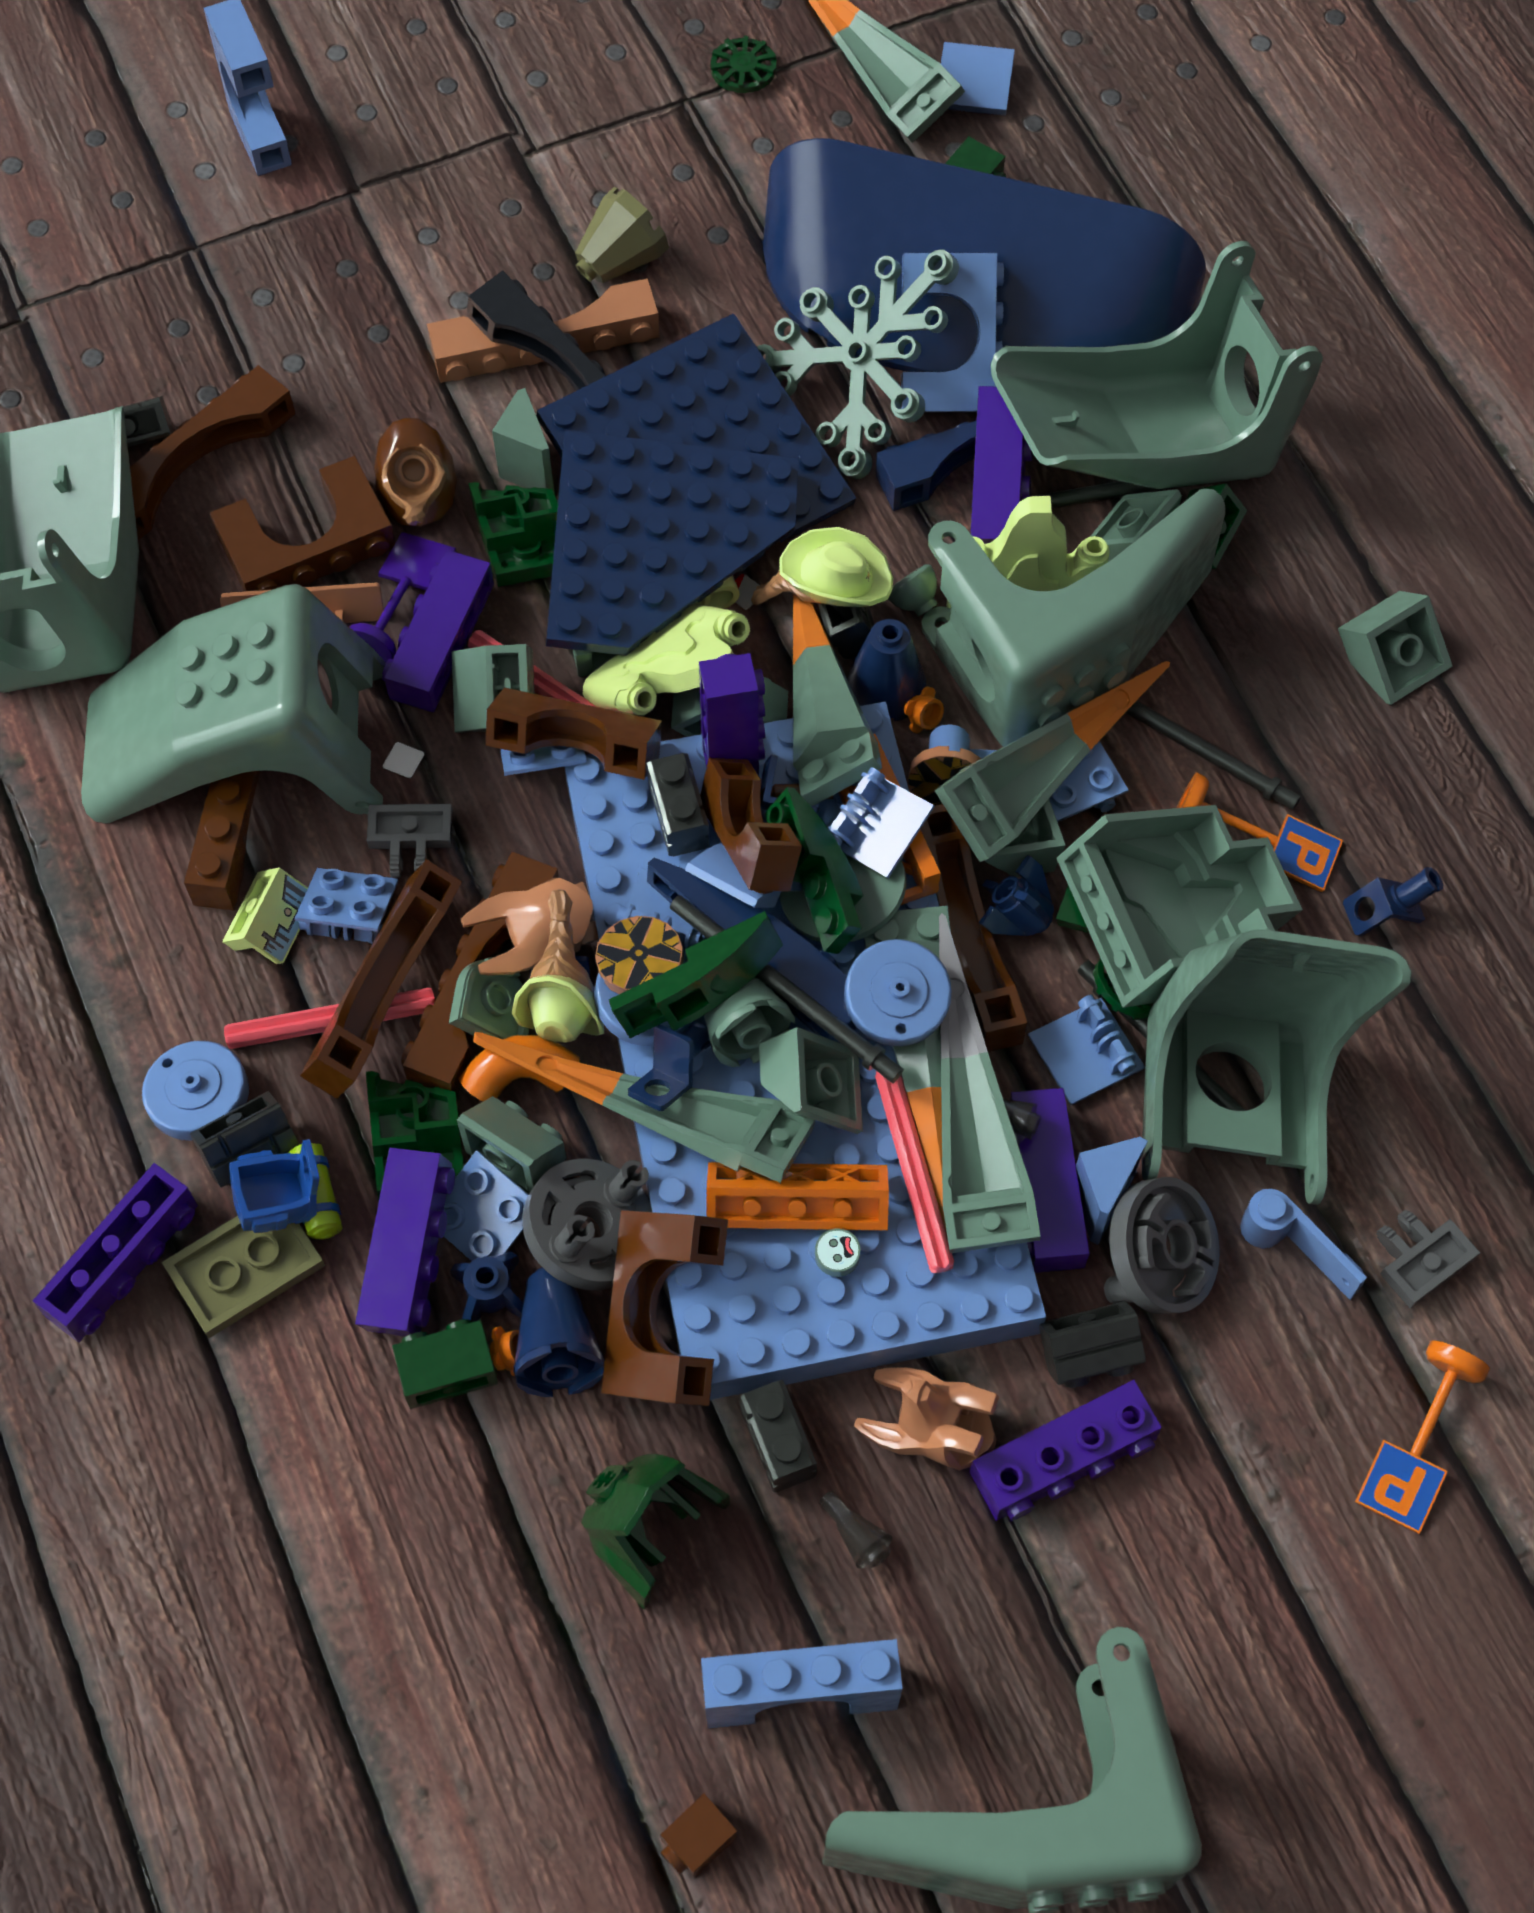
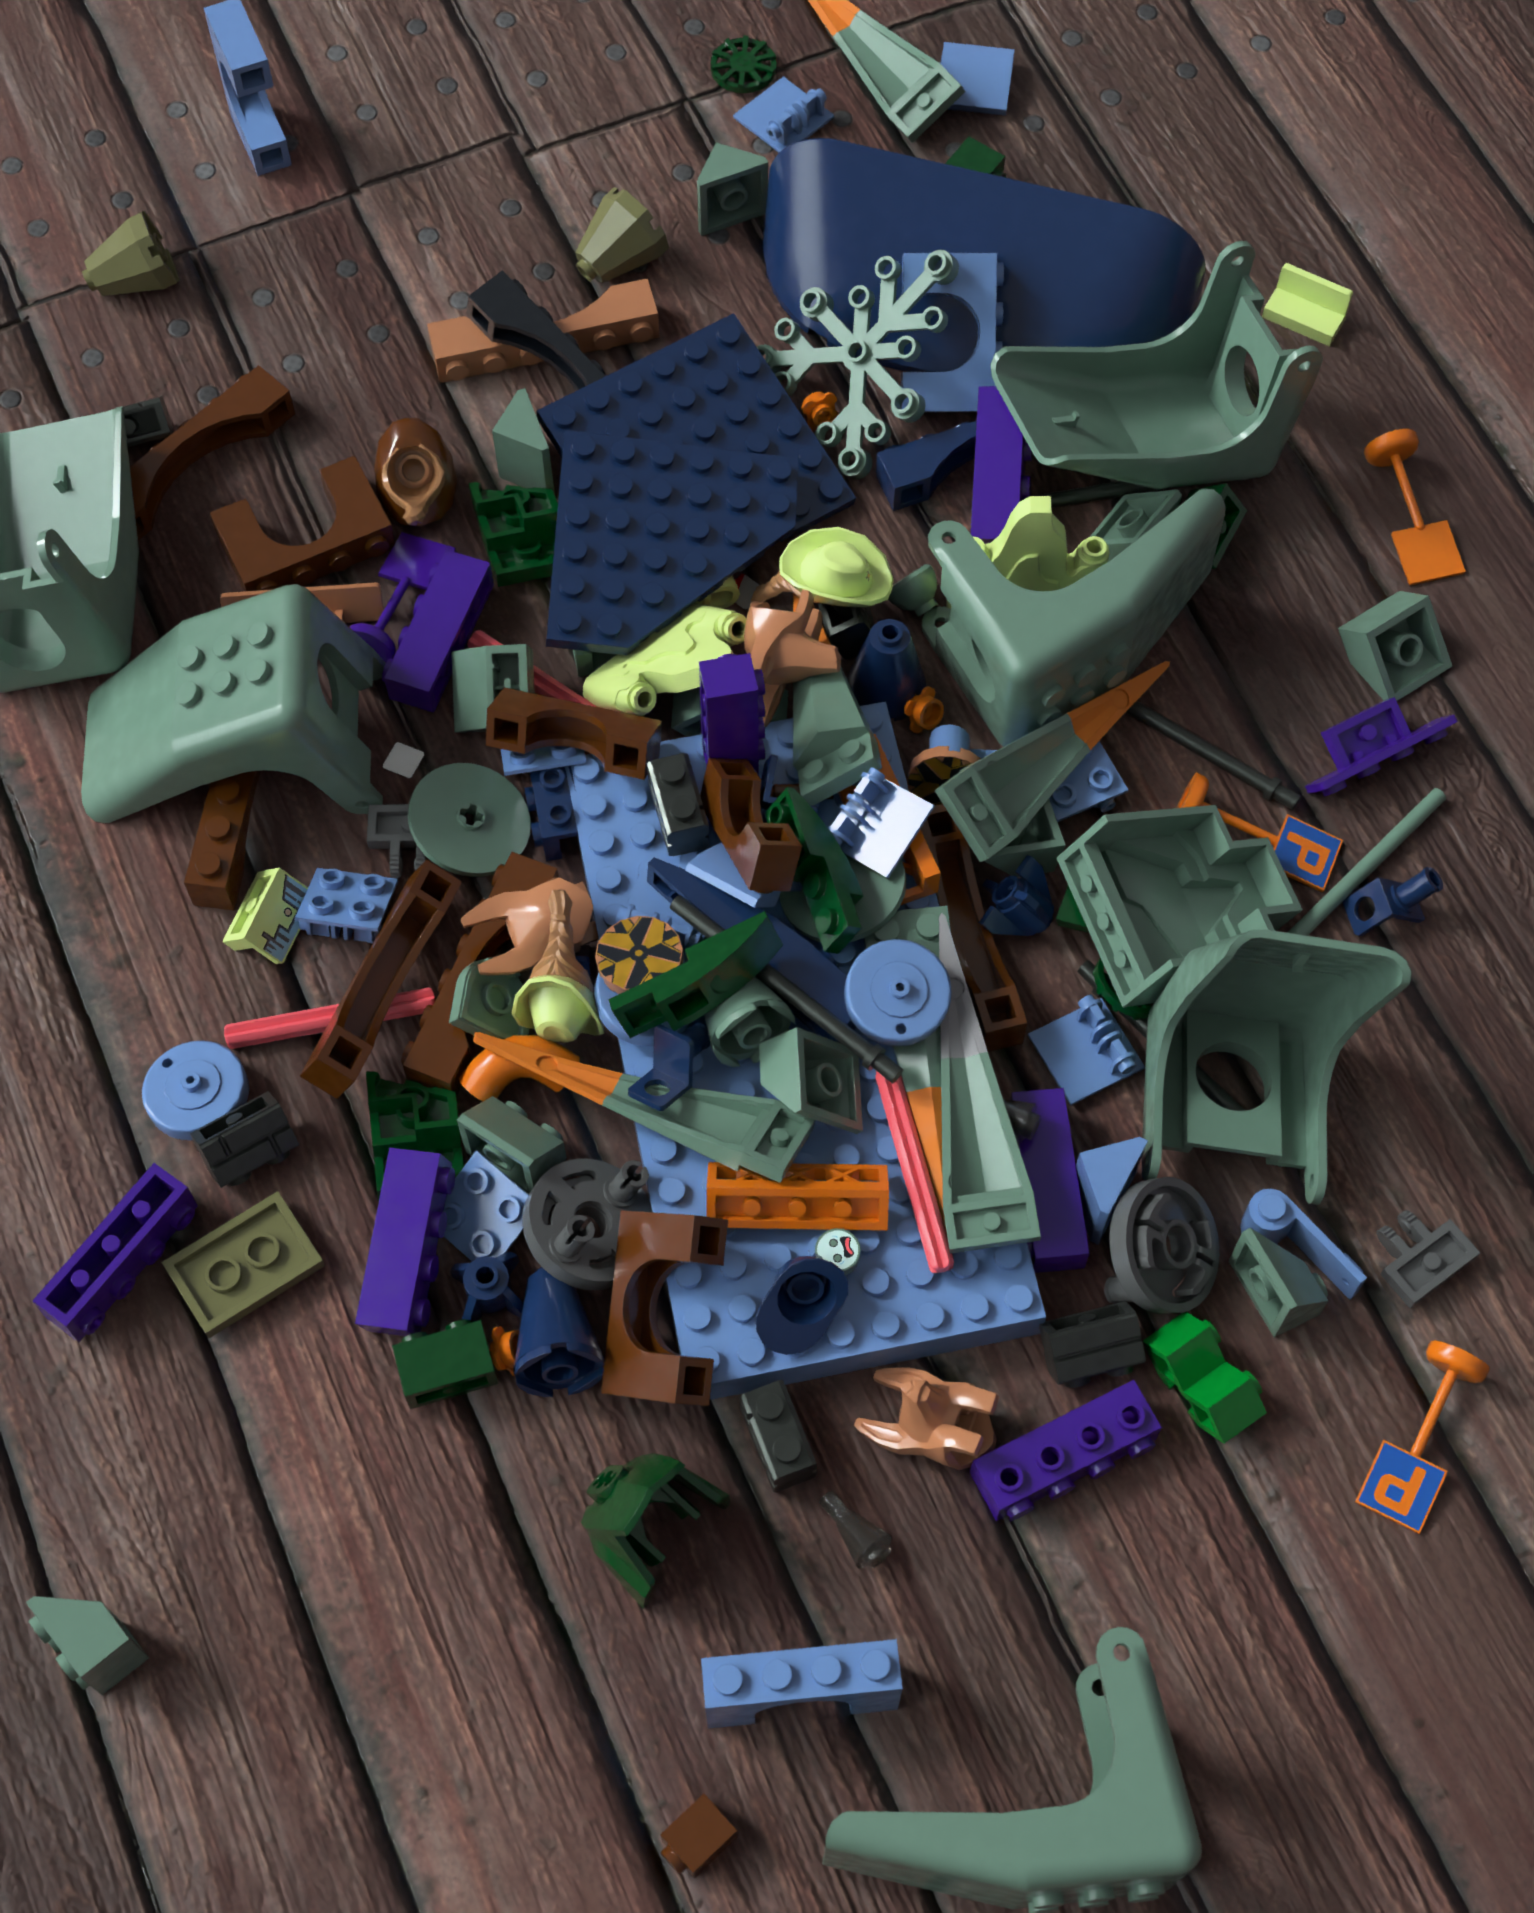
blue piece [229,1139,343,1239] -> none
none -> sand green slope [26,1596,149,1695]
none -> olive cone [82,210,181,296]
none -> sand green piece [408,763,531,877]
none -> dark blue bracket [524,766,578,862]
none -> sand green slope [697,143,768,236]
none -> medium blue hinge [733,77,834,152]
none -> nougat piece [744,589,842,727]
none -> dark blue piece [756,1253,848,1355]
none -> orange plate [801,392,839,432]
none -> green brick [1143,1312,1267,1444]
none -> sand green slope [1228,1228,1328,1337]
none -> yellowish green panel [1262,263,1353,347]
none -> sand green bar [1287,788,1446,936]
none -> dark purple bracket [1305,697,1458,796]
none -> orange piece [1364,428,1466,586]

